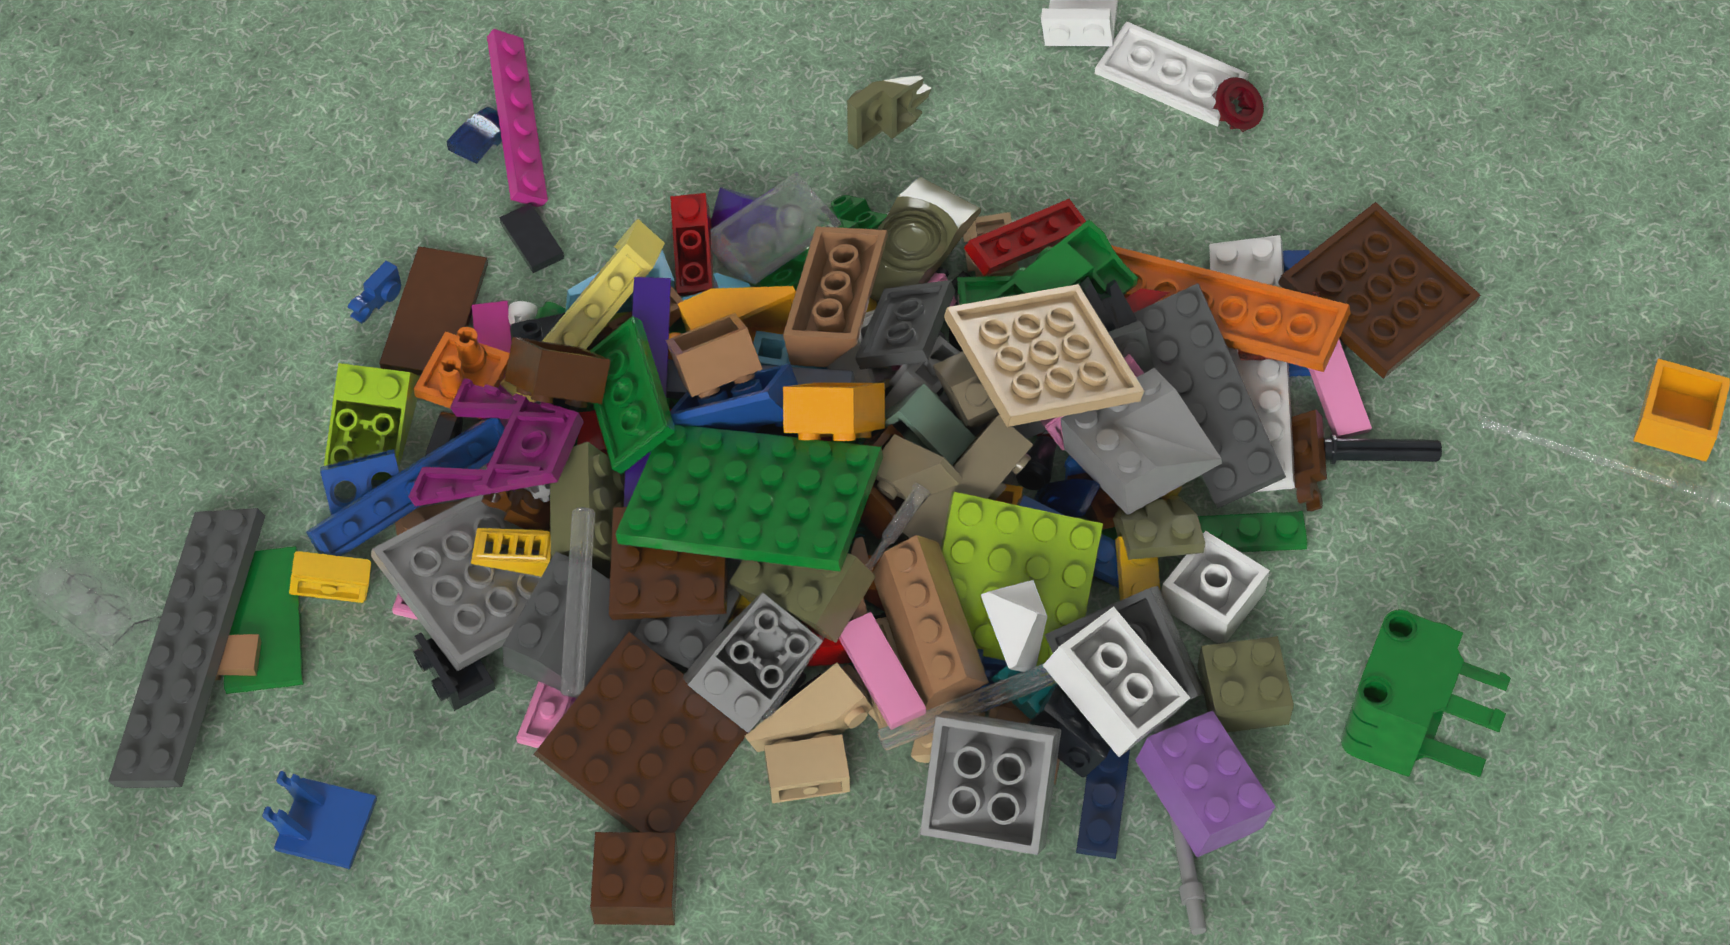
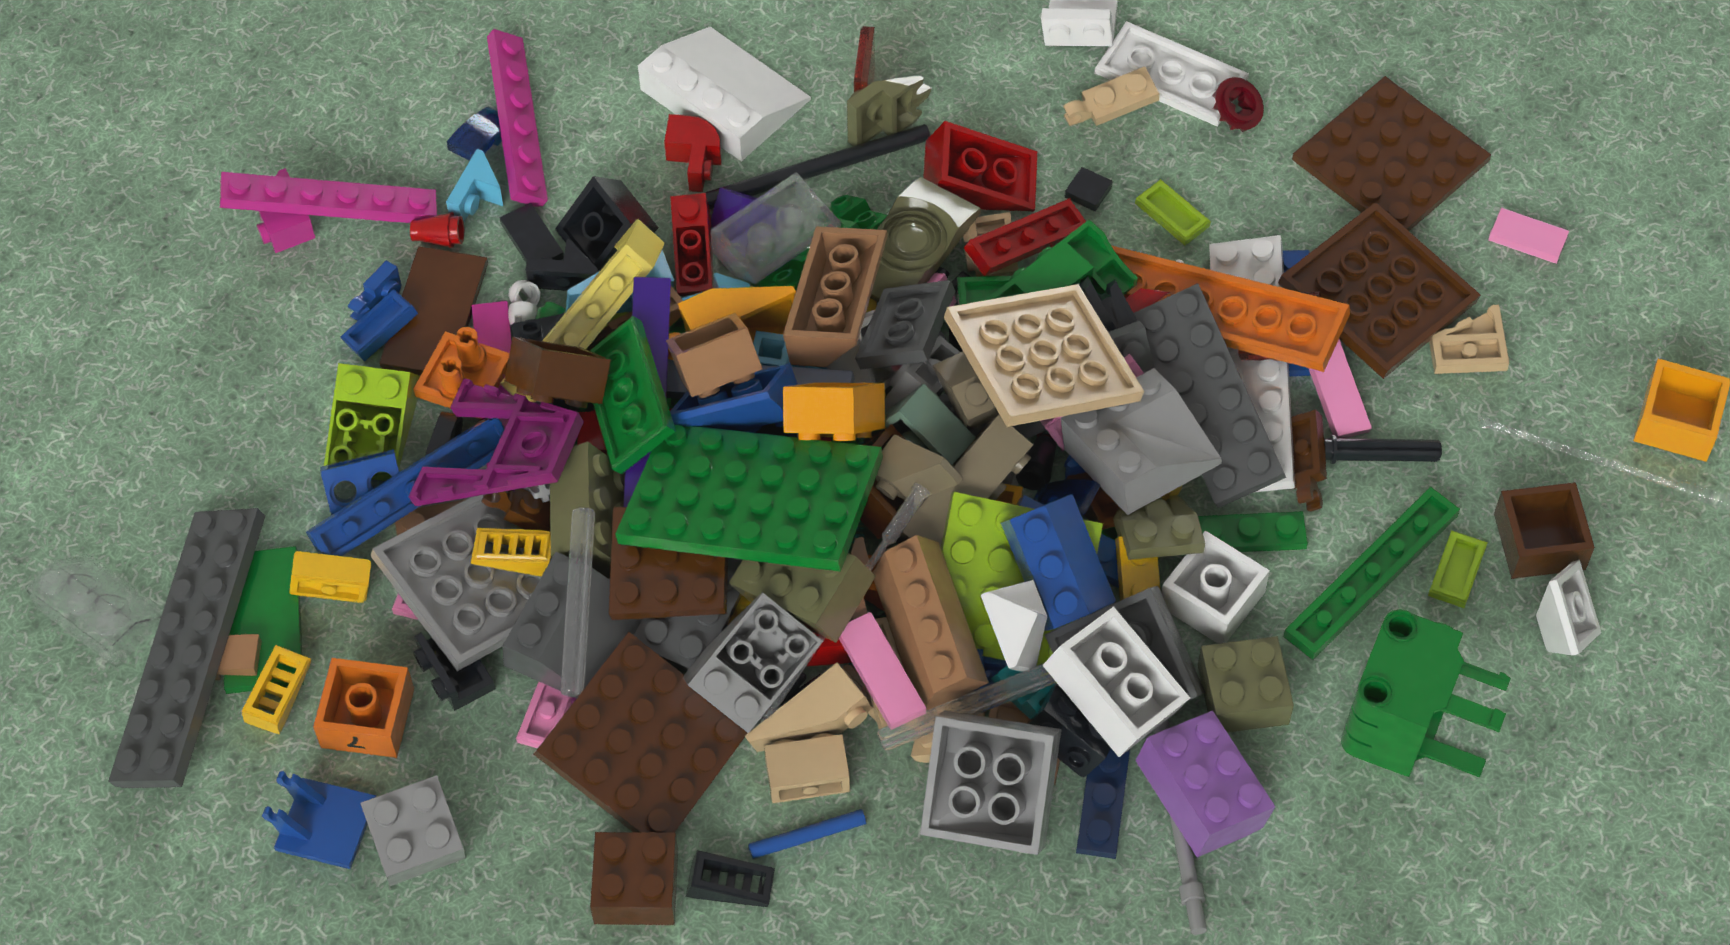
none -> dark pink plate [220,172,437,223]
none -> yellow slope [241,645,312,734]
none -> dark pink slope [256,168,315,253]
none -> orange brick [313,658,414,758]
none -> blue tile [340,289,418,362]
none -> light grey brick [360,775,466,886]
none -> red cone [410,212,465,248]
none -> medium azure slope [446,149,504,222]
none -> white hinge [508,280,540,305]
none -> black slope [525,238,598,291]
none -> black slope [555,176,659,272]
none -> white slope [638,27,811,162]
none -> red brick [664,114,722,192]
none -> black slope [685,850,775,907]
none -> black piece [704,124,930,209]
none -> blue piece [748,809,866,859]
none -> clear red tile [854,26,875,92]
none -> red slope [923,121,1038,212]
none -> blue slope [1001,494,1116,631]
none -> tan plate [1063,66,1159,126]
none -> black tile [1065,167,1113,212]
none -> lime tile [1135,179,1211,246]
none -> green plate [1283,487,1460,660]
none -> reddish brown plate [1292,76,1491,231]
none -> lime tile [1428,530,1488,608]
none -> tan wing [1429,305,1509,374]
none -> bright pink tile [1489,208,1569,264]
none -> reddish brown piece [1494,482,1595,579]
none -> white slope [1536,560,1601,655]

